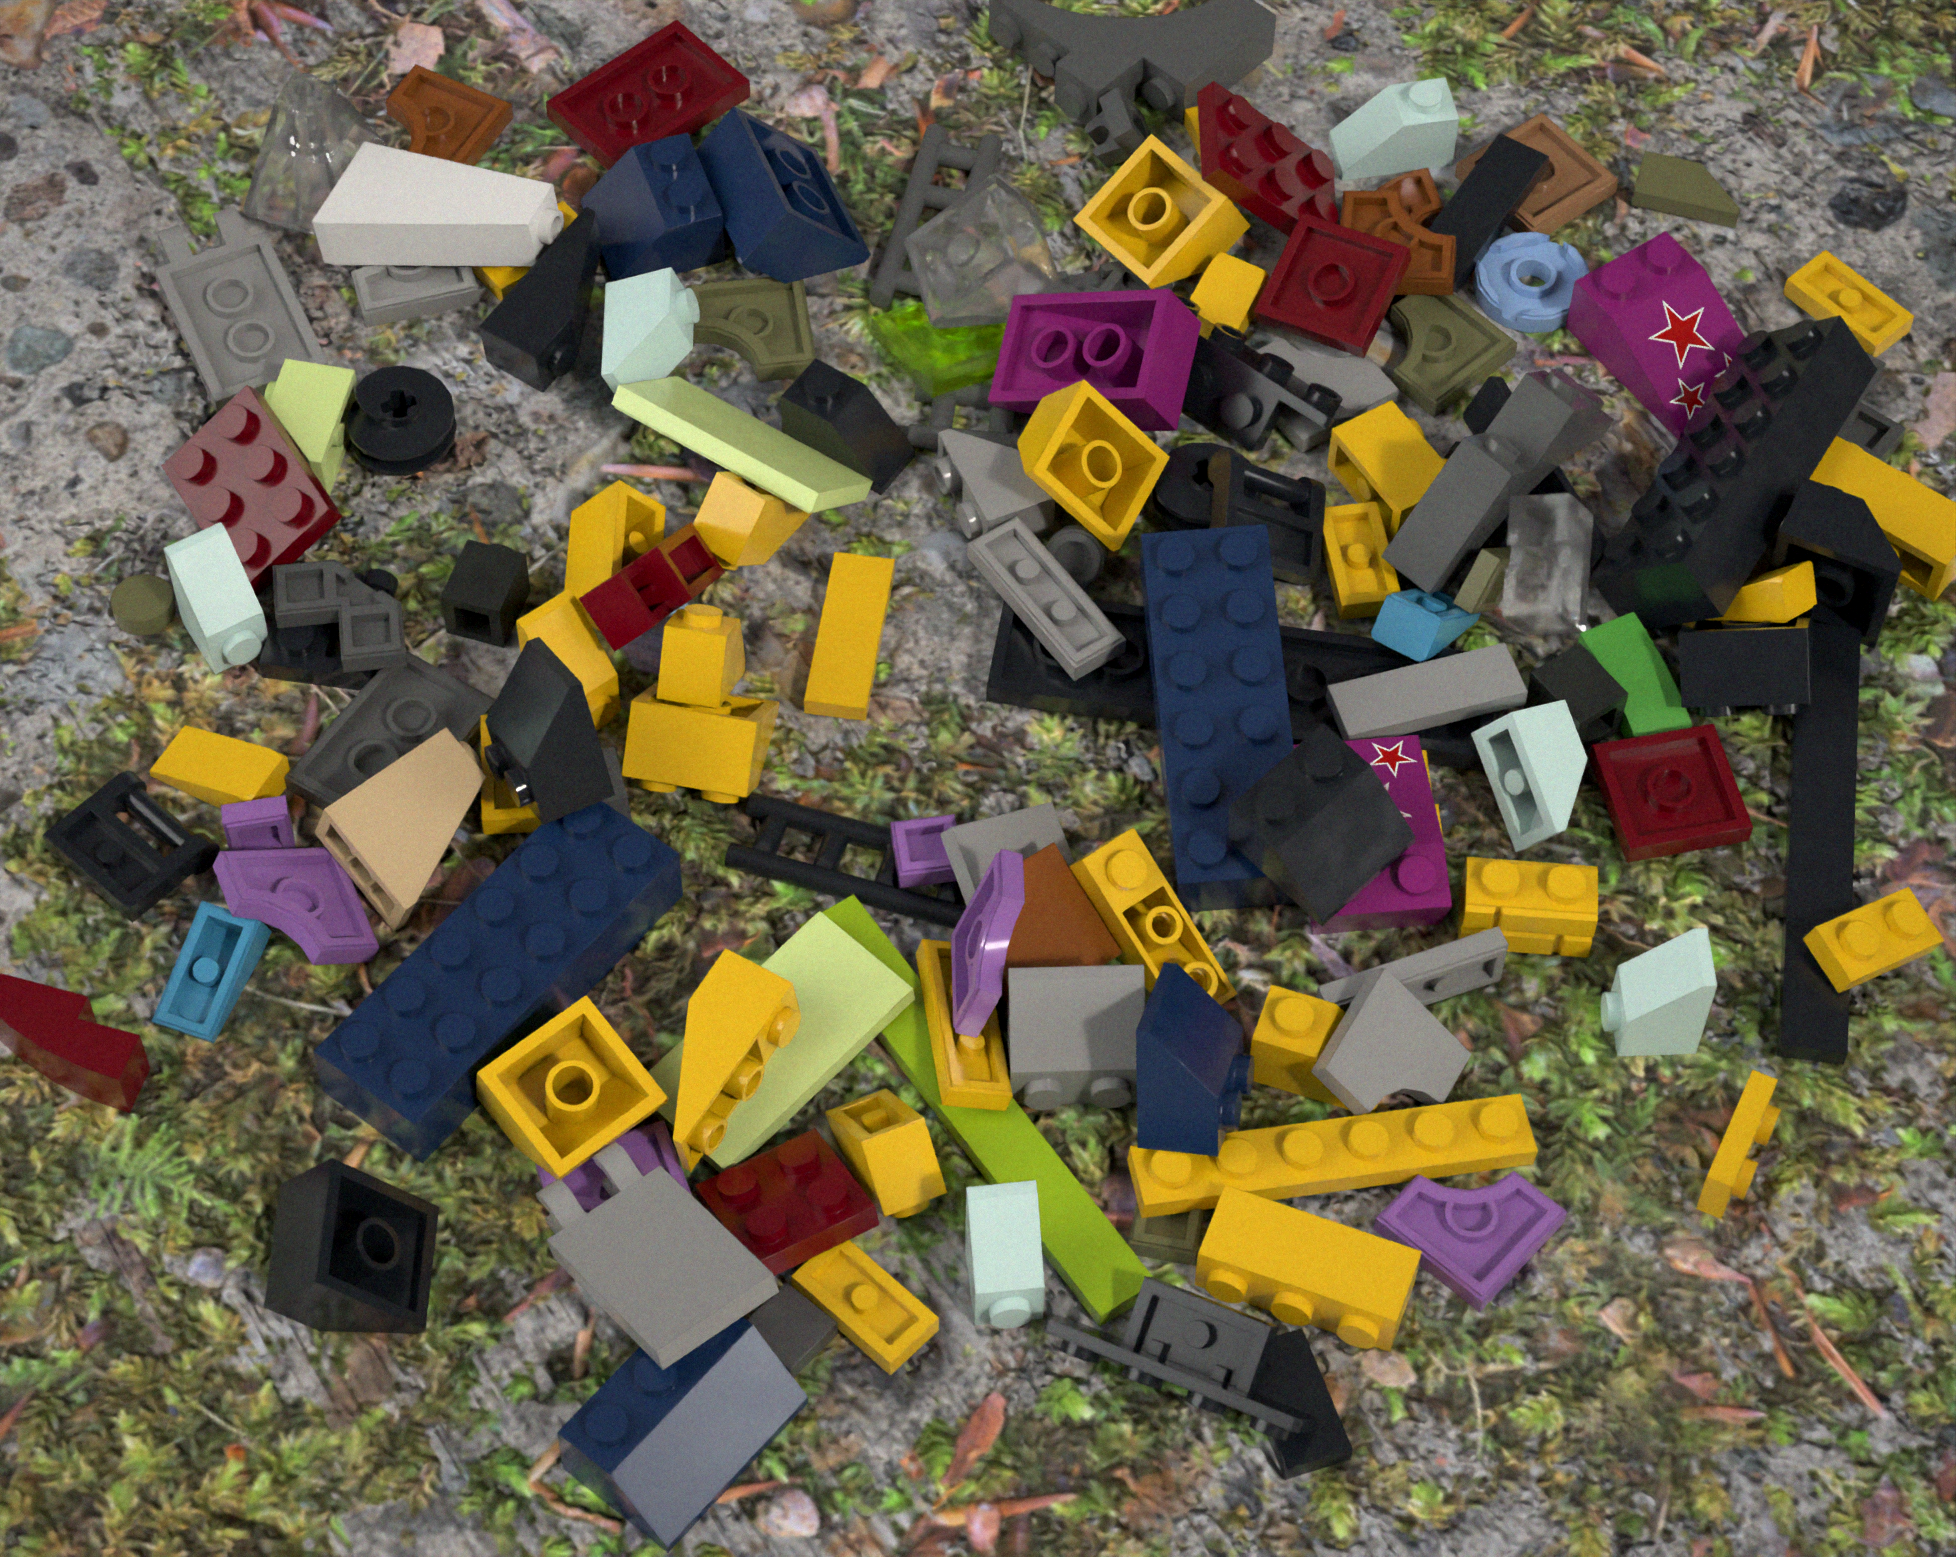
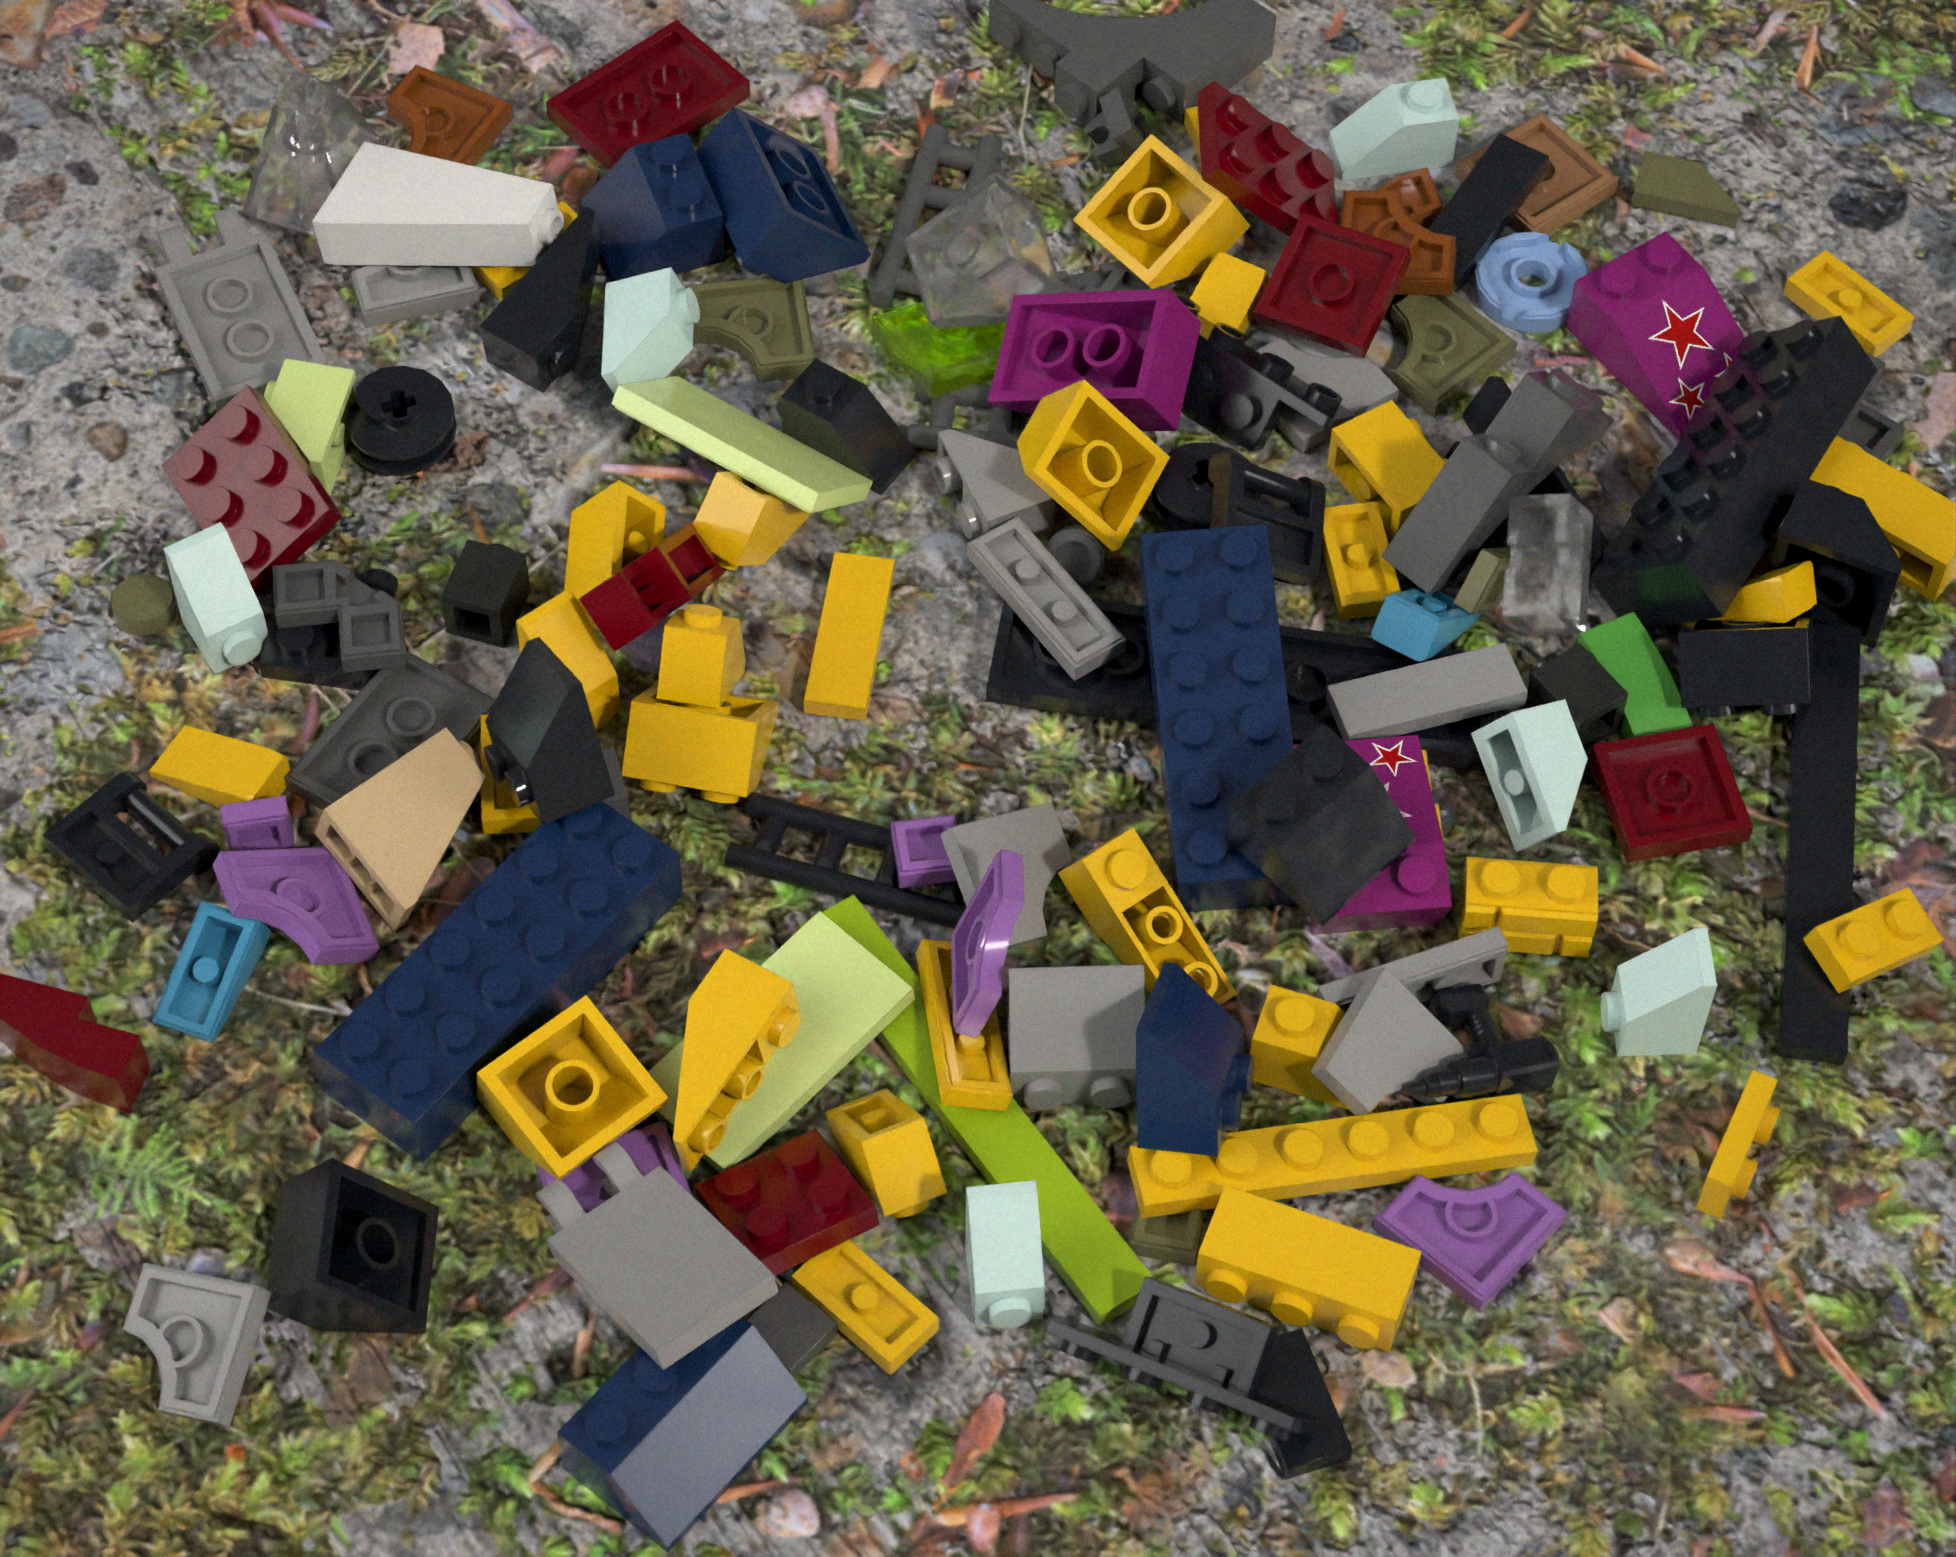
dark orange tile [1002,842,1123,1003] -> none
none -> light grey tile [123,1263,272,1428]
none -> black piece [1402,984,1560,1099]

